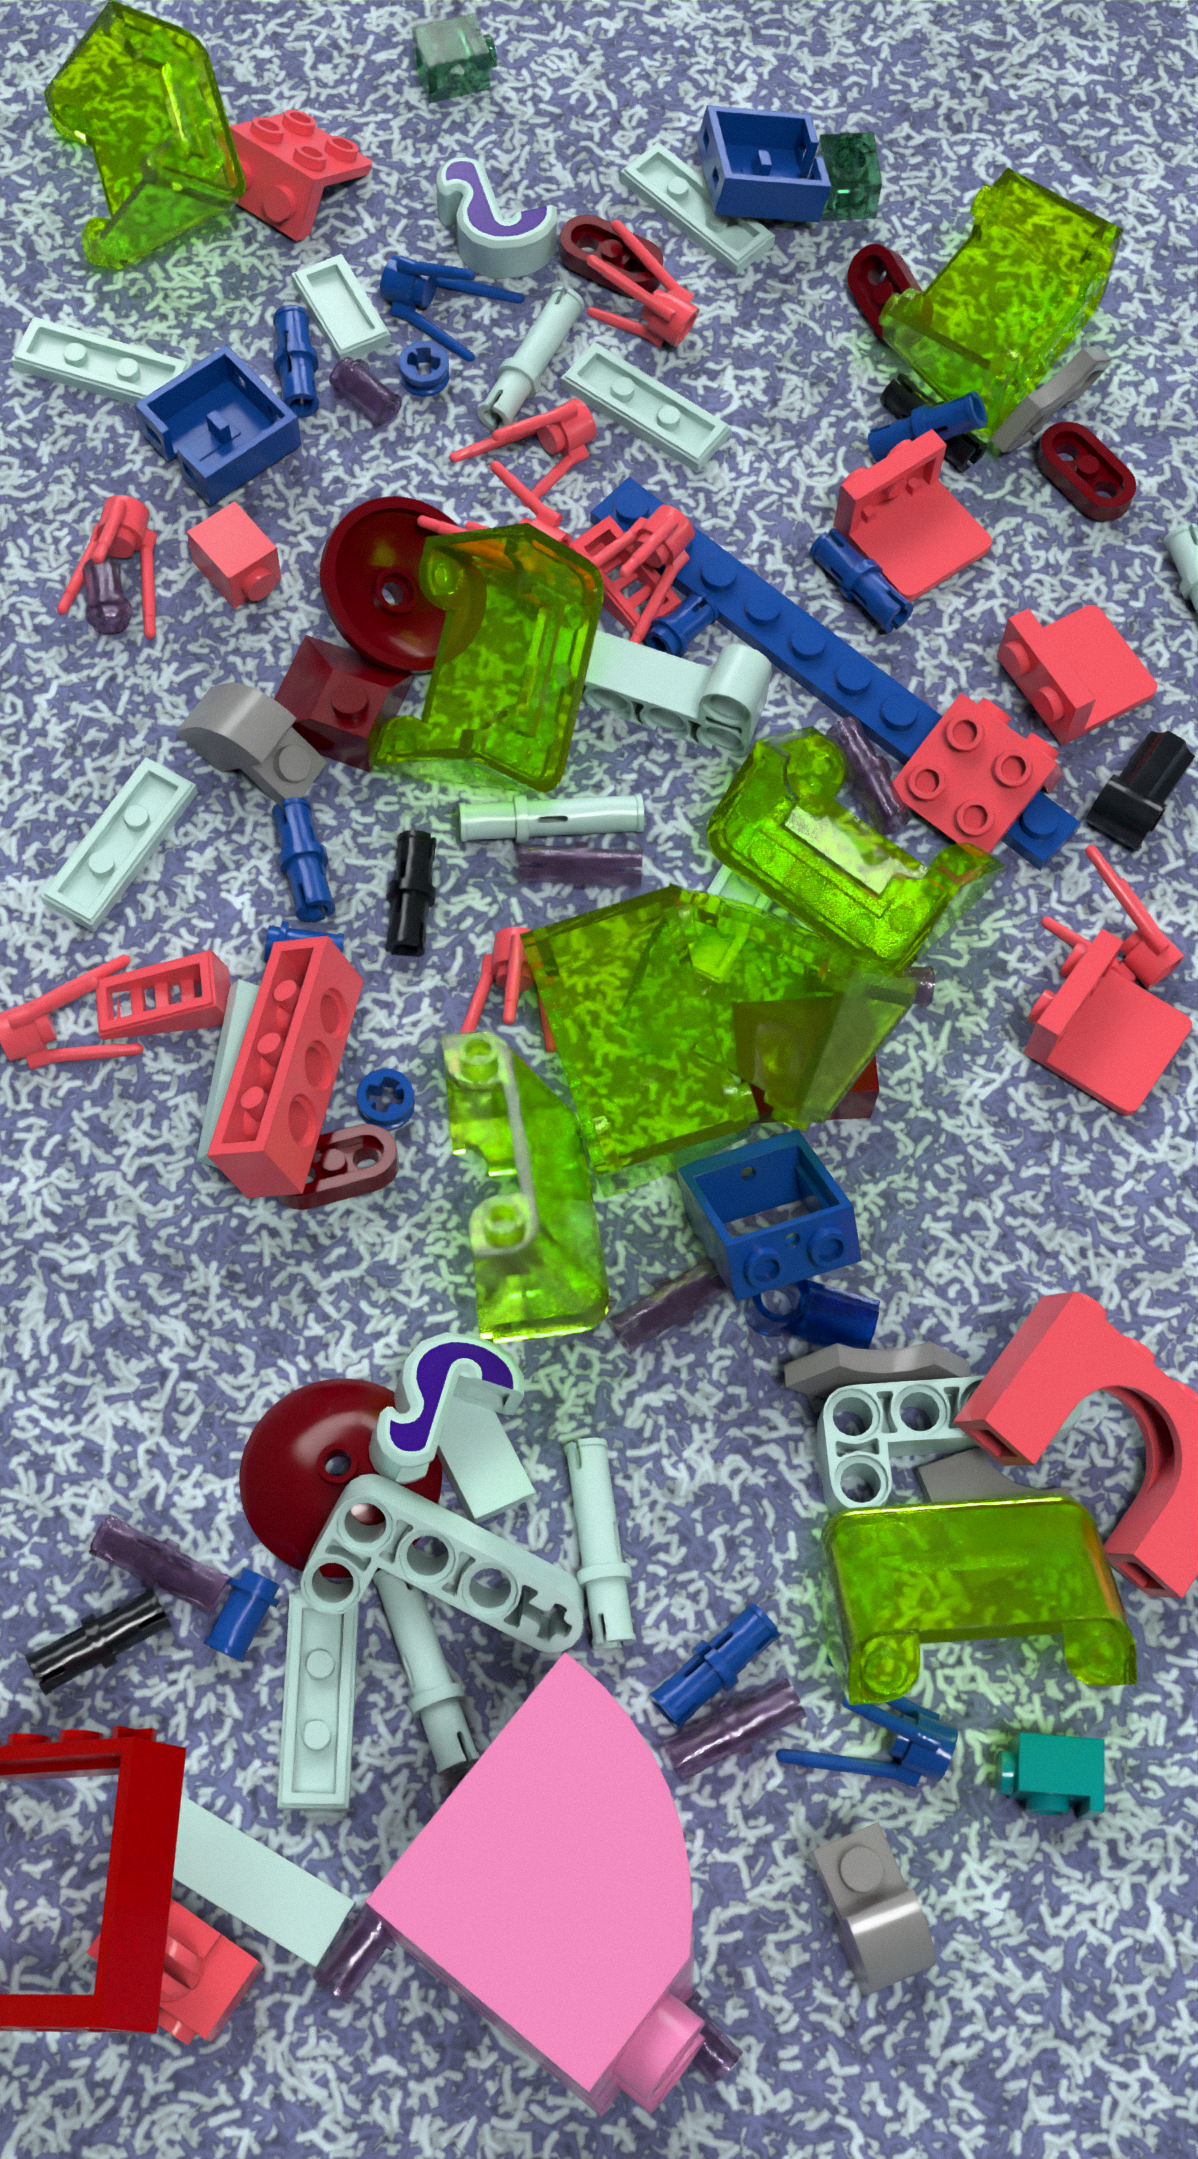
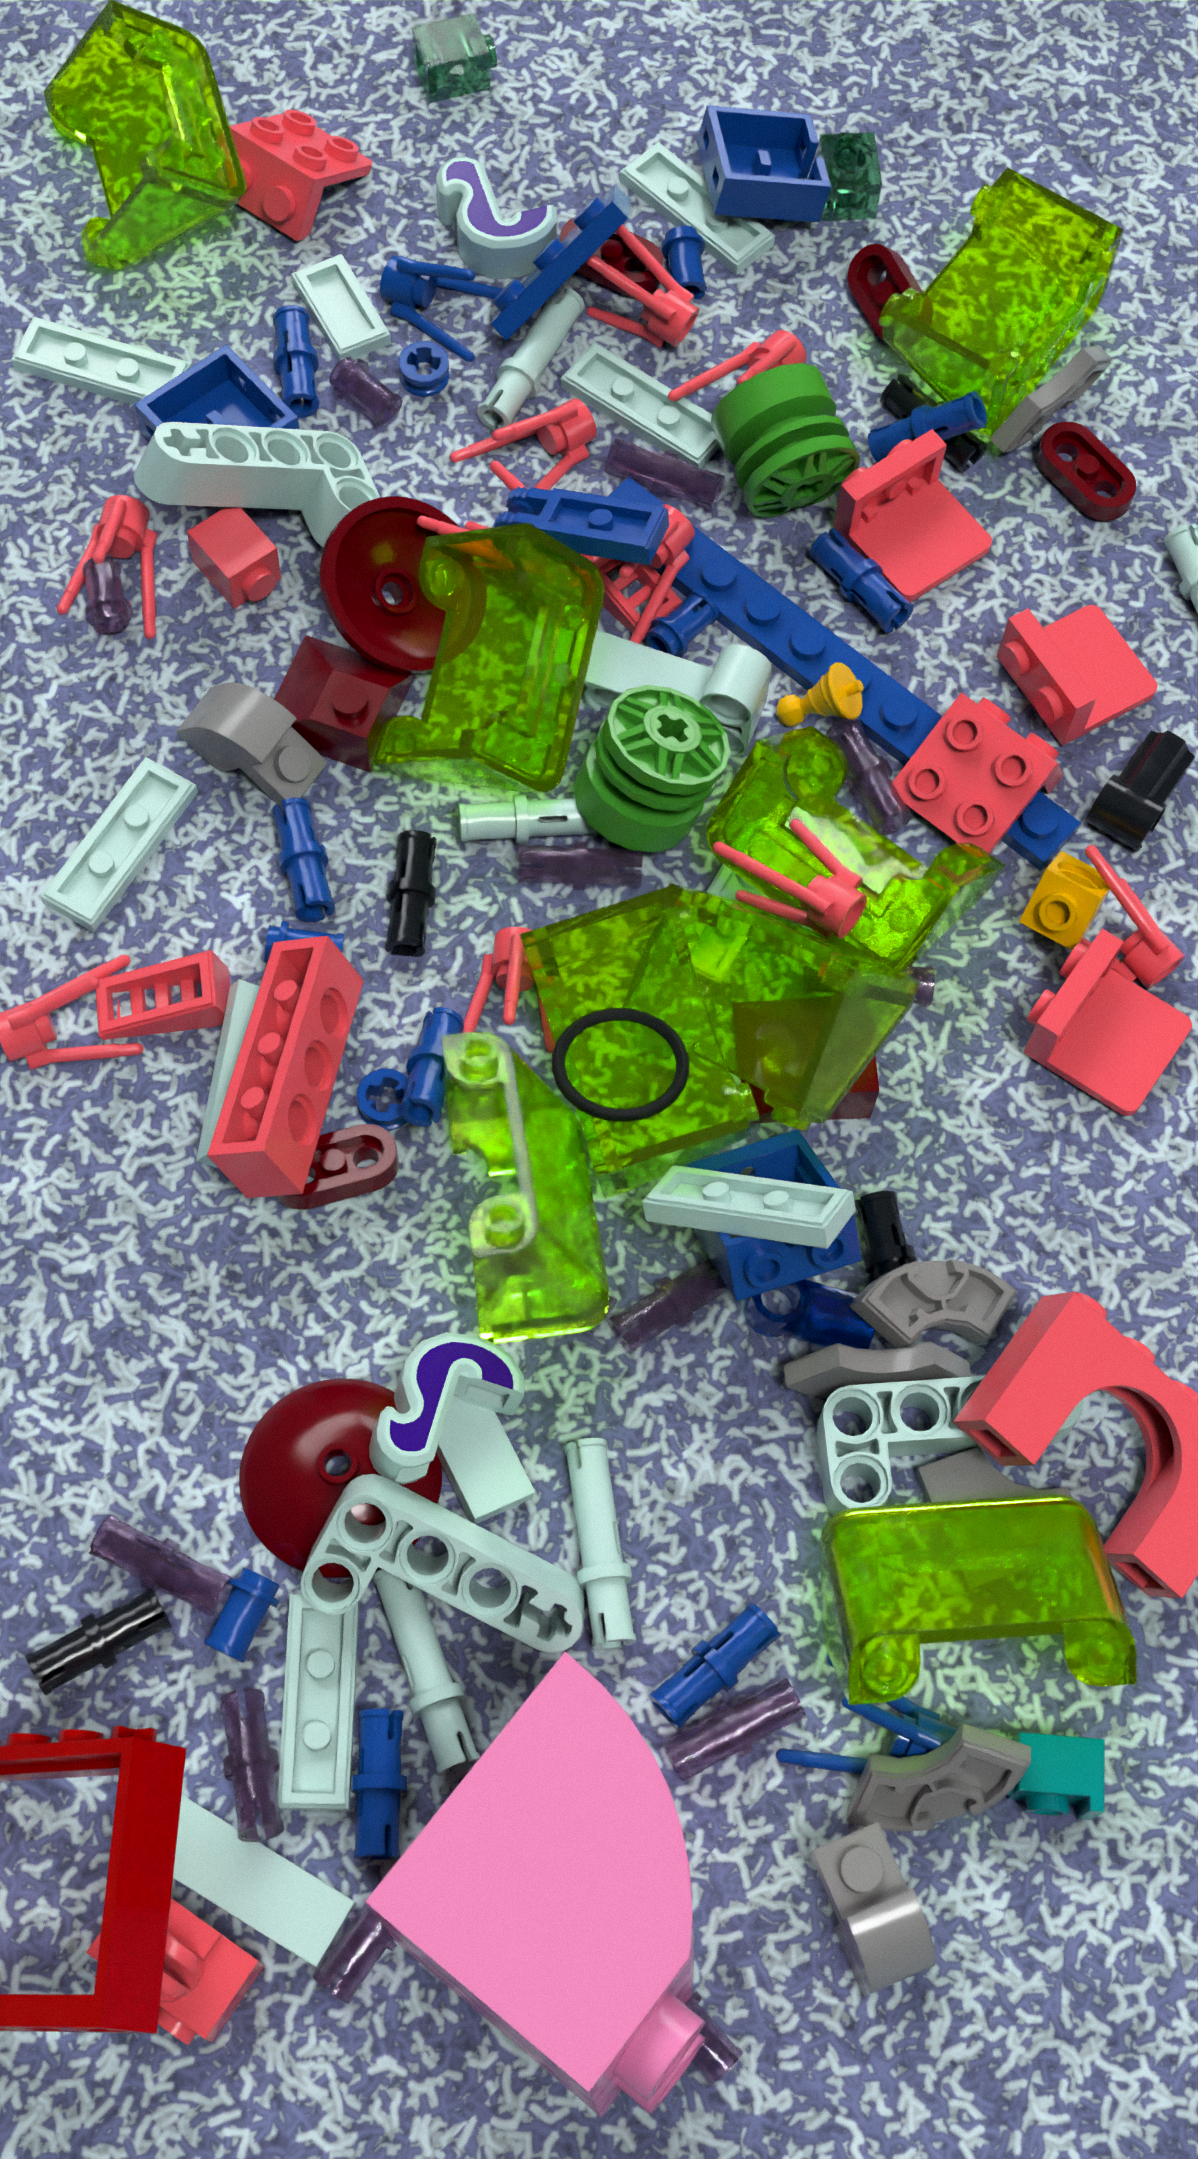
none -> light aqua beam [134,422,380,548]
none -> clear purple pin [219,1688,285,1842]
none -> blue pin [351,1709,407,1860]
none -> blue pin [400,1007,464,1127]
none -> blue wing [490,184,631,341]
none -> blue hinge [492,486,669,565]
none -> black tyre [552,1008,689,1122]
none -> bright green wheel [573,685,731,852]
none -> clear purple pin [605,438,725,511]
none -> light aqua tile [642,1165,856,1249]
none -> blue pin [661,225,707,299]
none -> coral plant [668,330,807,402]
none -> bright green wheel [711,363,861,518]
none -> coral plant [713,819,867,939]
none -> yellow piece [776,662,864,727]
none -> light grey tile [846,1723,1031,1831]
none -> light grey tile [850,1259,1018,1349]
none -> black pin [855,1191,916,1280]
none -> yellow brick [1018,851,1110,950]

